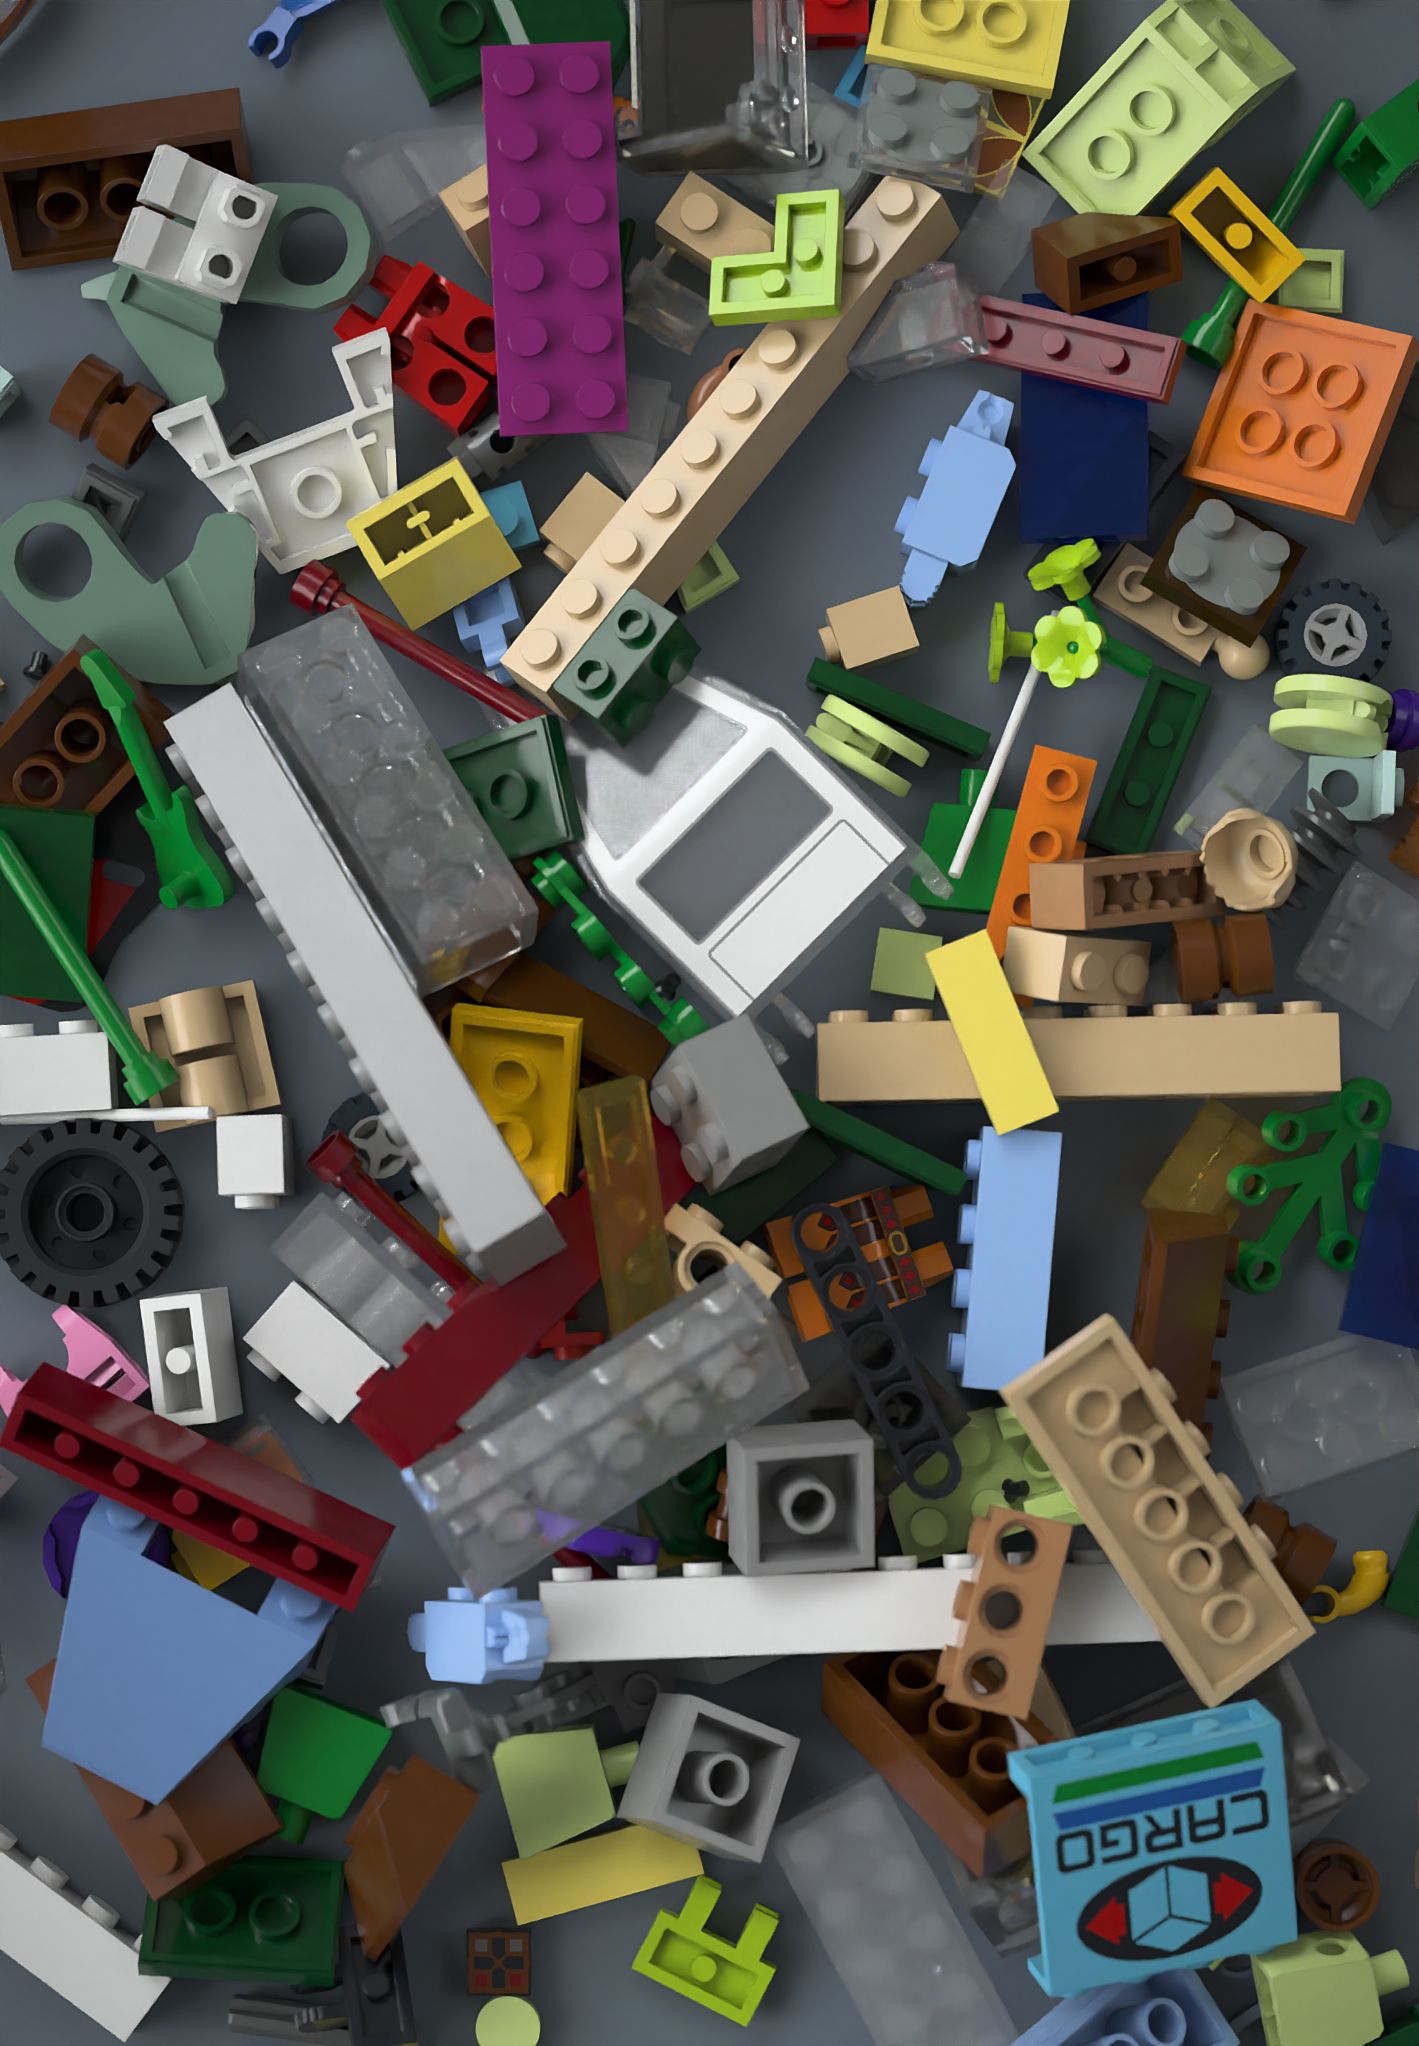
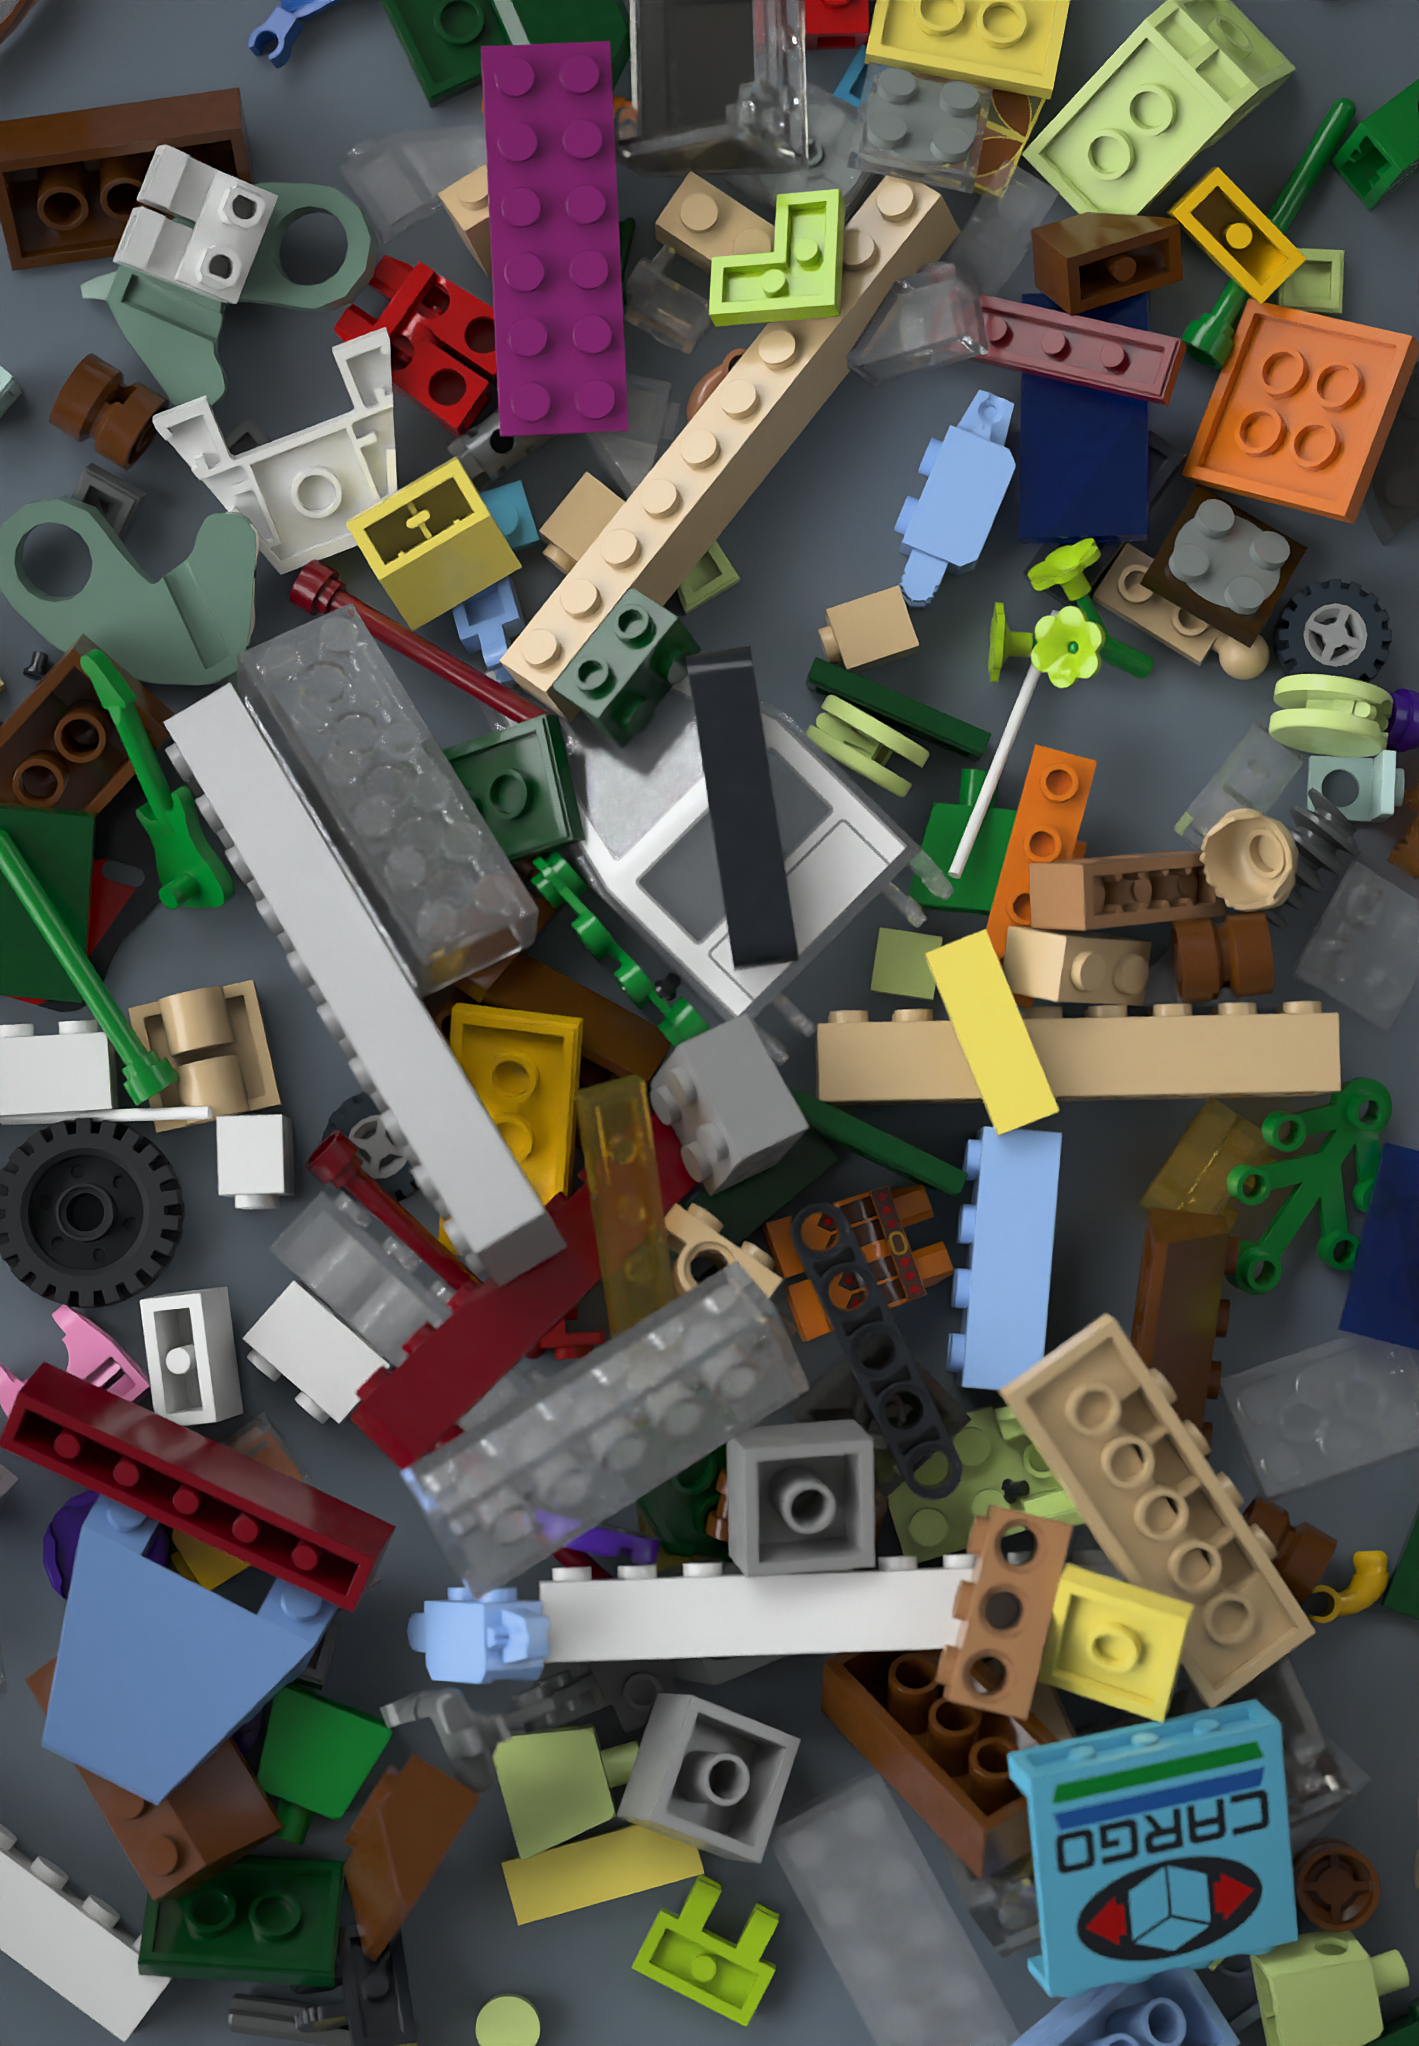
tile [466,1928,532,1996] -> none
dark green tile [1083,664,1213,855] -> none
none -> black beam [686,646,799,971]
none -> light yellow plate [1038,1564,1194,1723]

